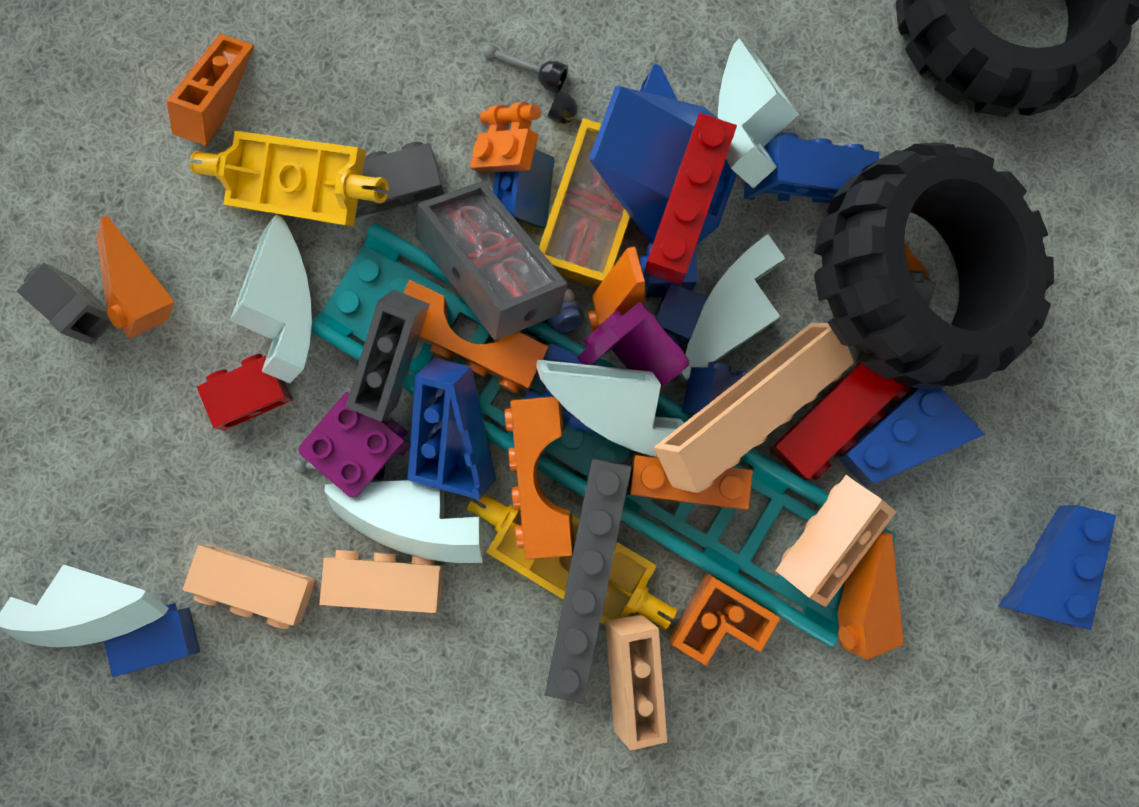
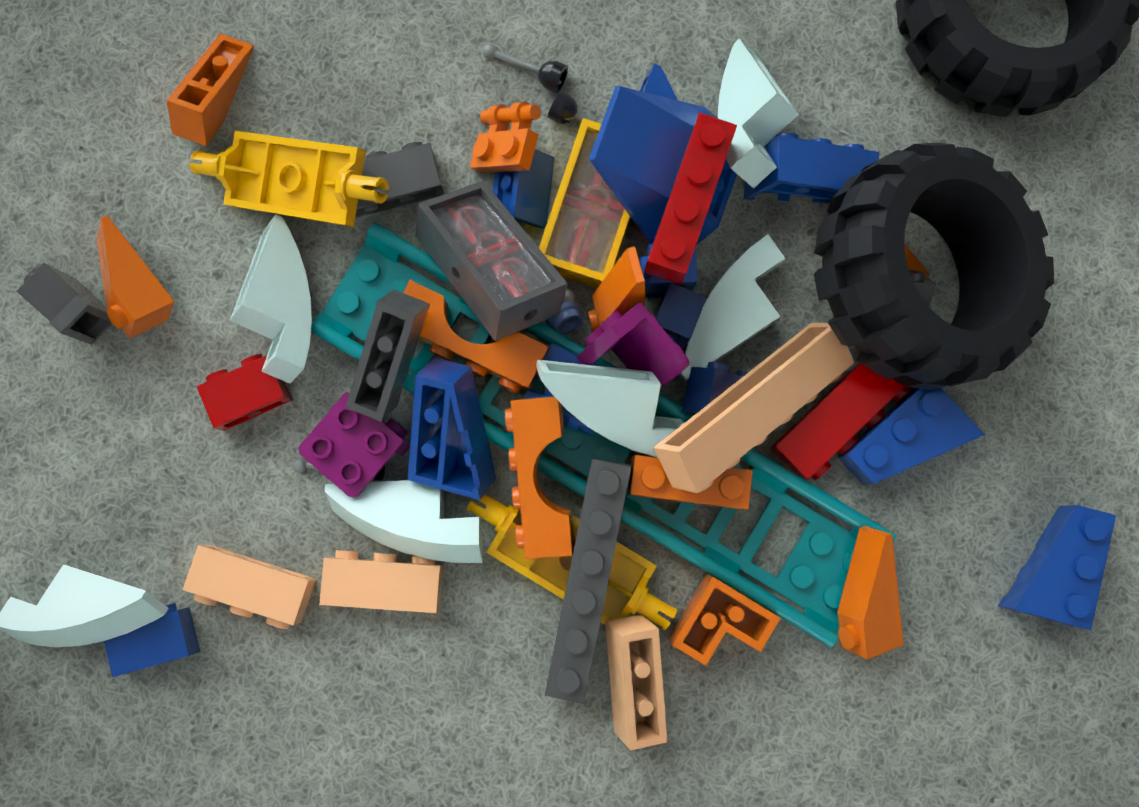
light nougat brick [775,475,897,607] -> none

